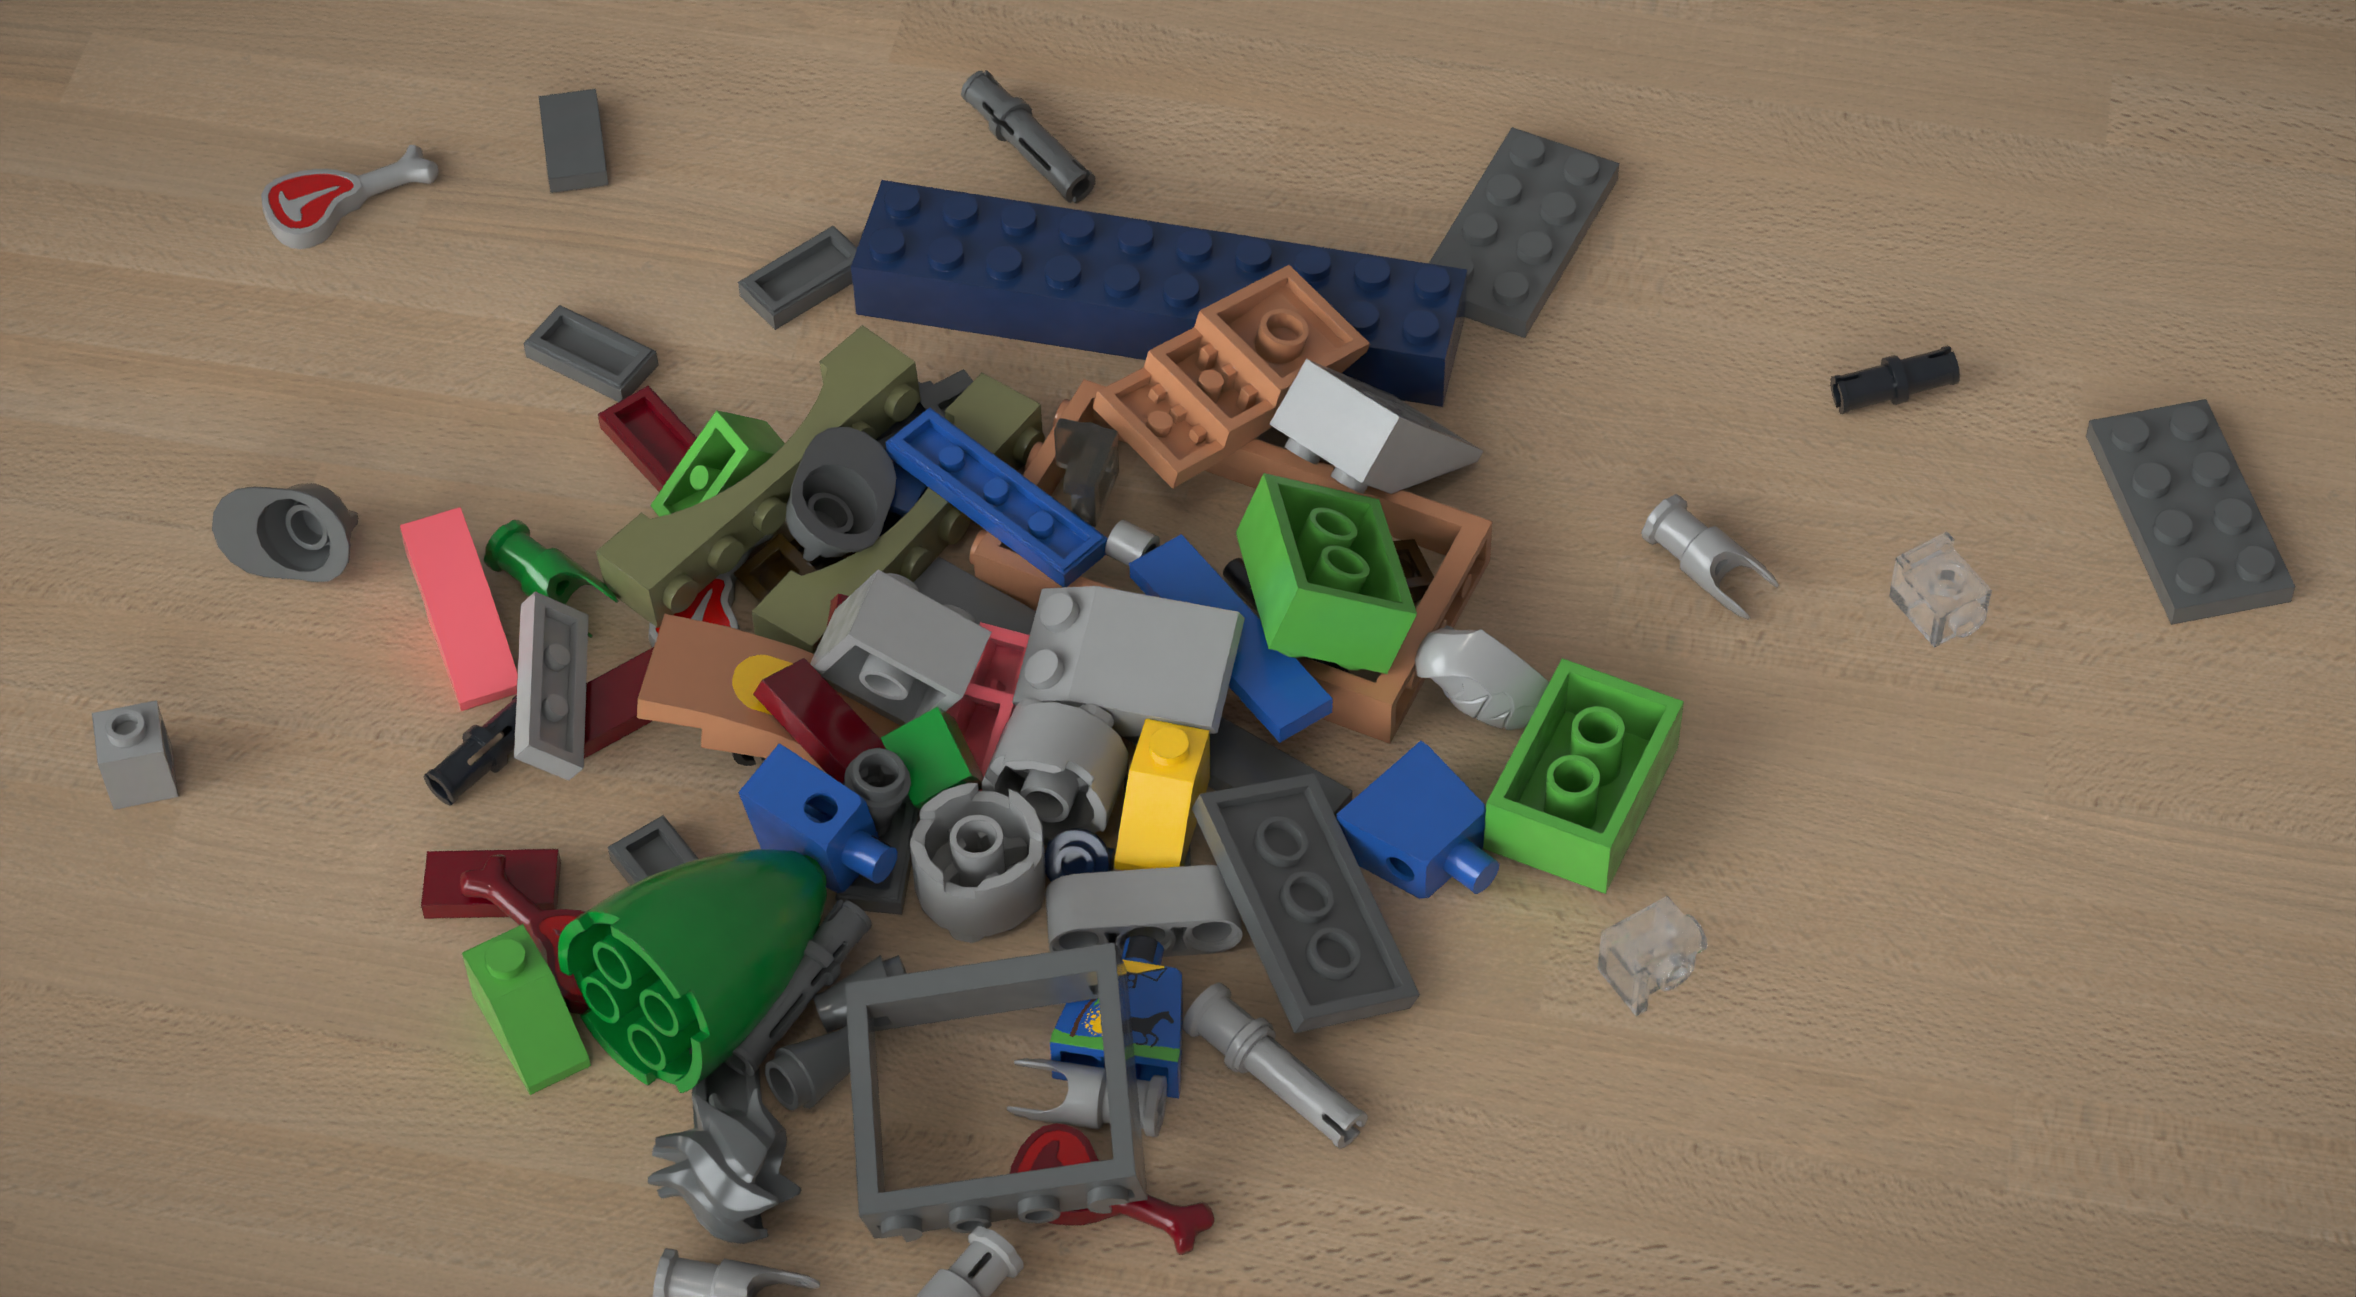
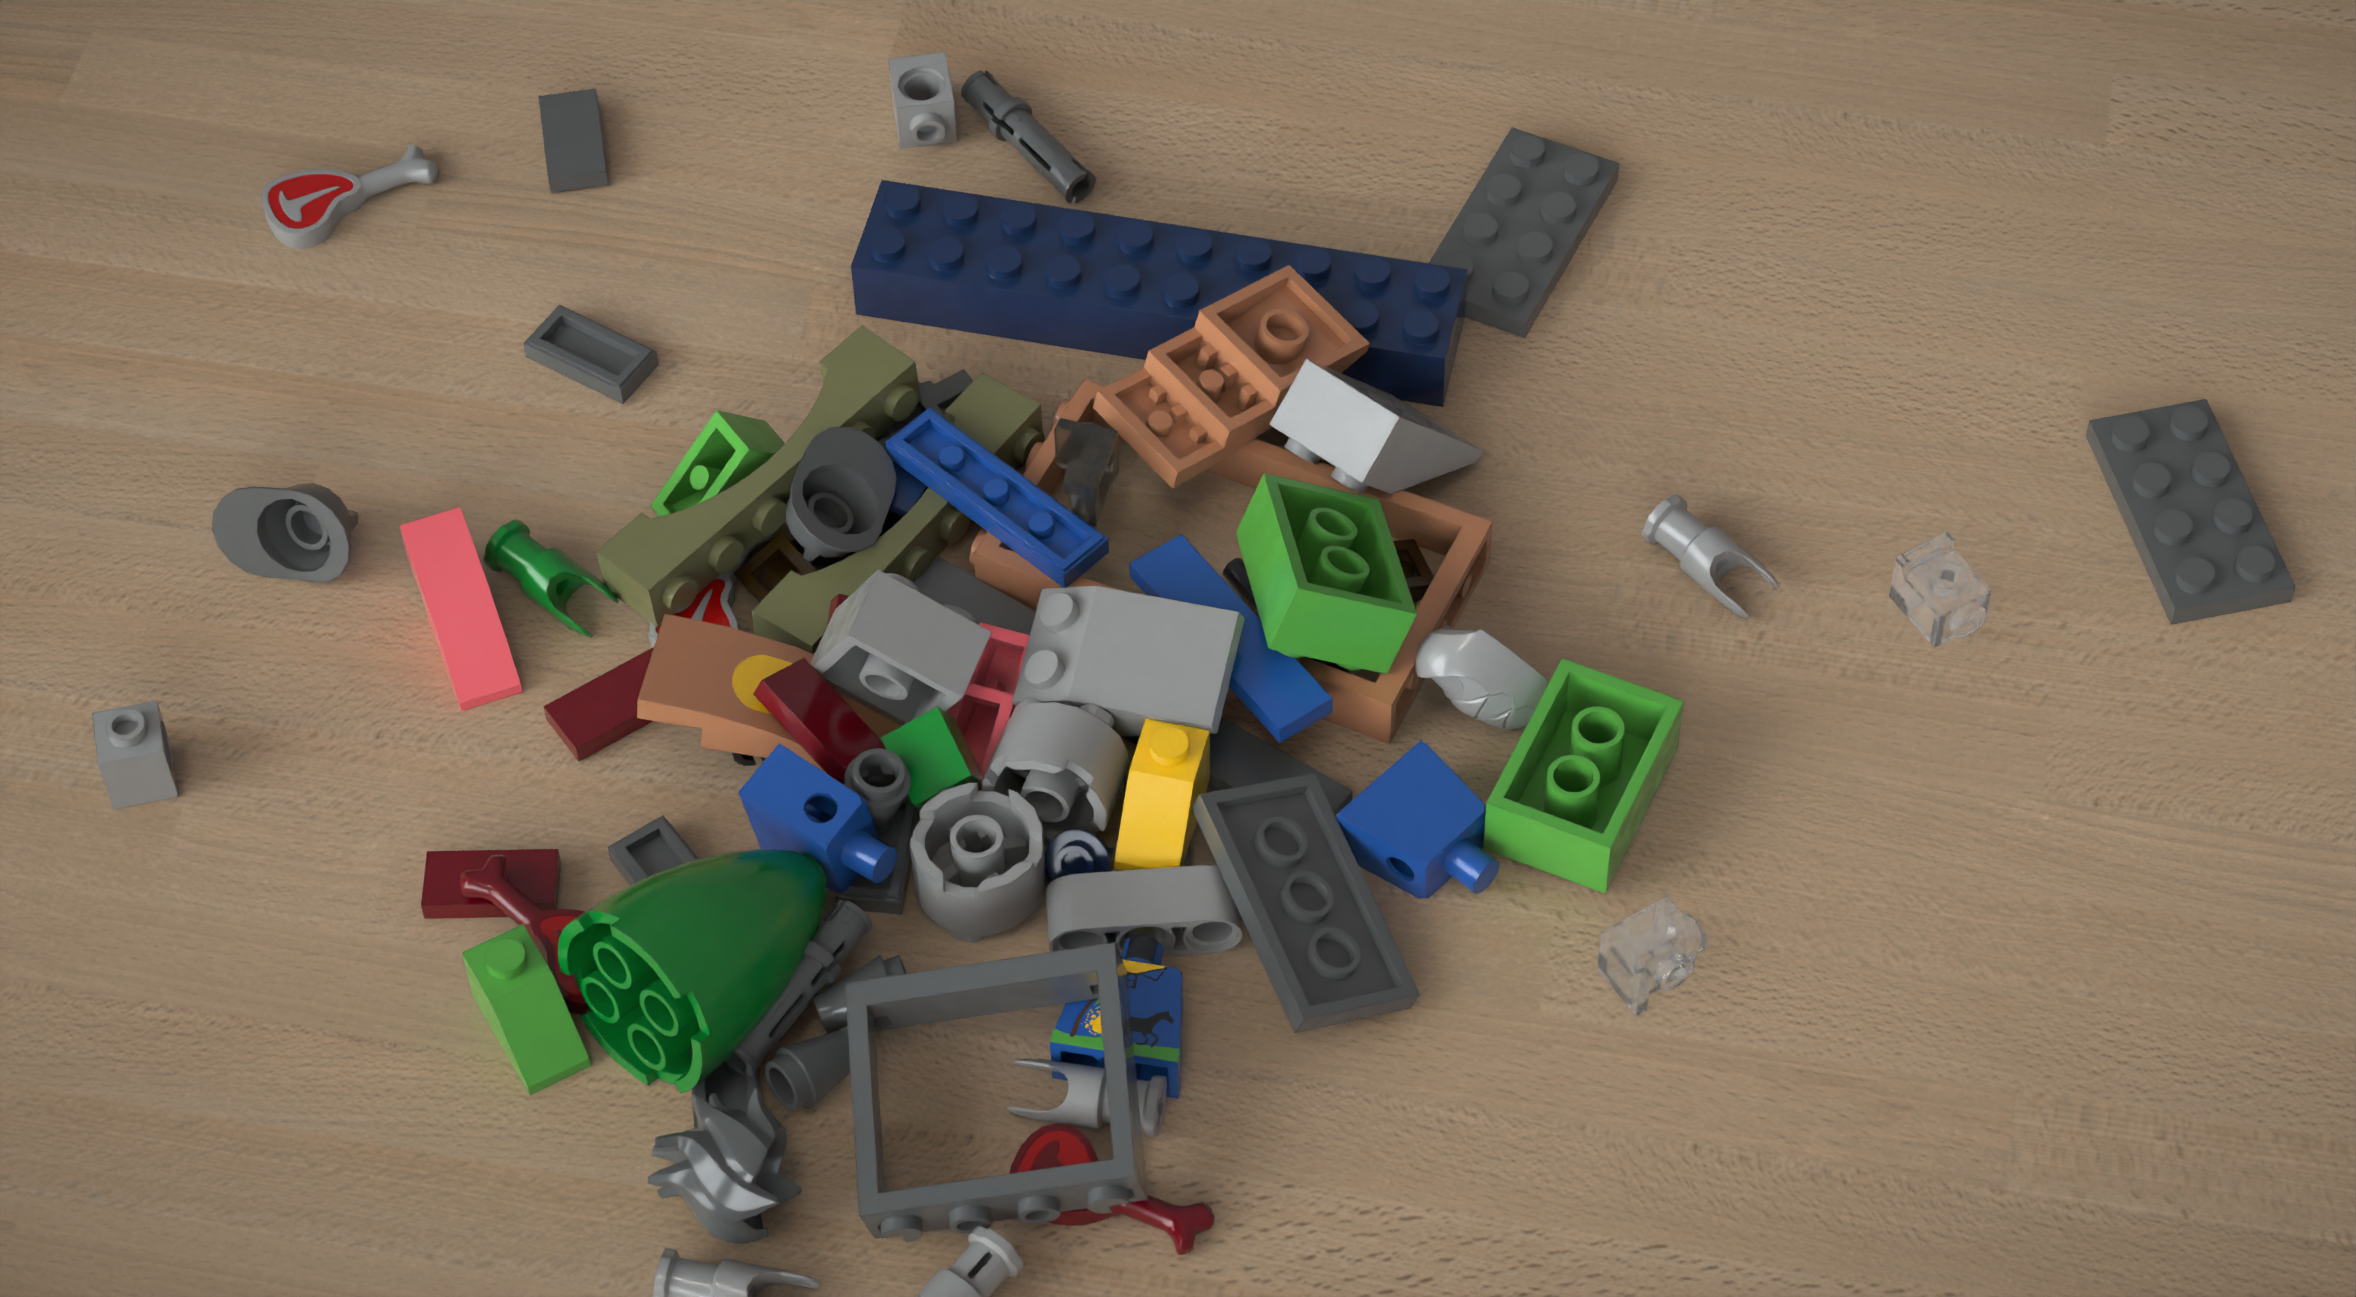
black pin [424,695,517,806] -> none
light grey plate [514,591,589,781] -> none
dark red tile [598,385,697,492] -> none
dark grey tile [738,225,857,330] -> none
light grey piece [1105,520,1160,566] -> none
light grey pin [1182,982,1368,1149] -> none
black pin [1830,346,1960,414] -> none
none -> light grey brick [888,52,957,149]

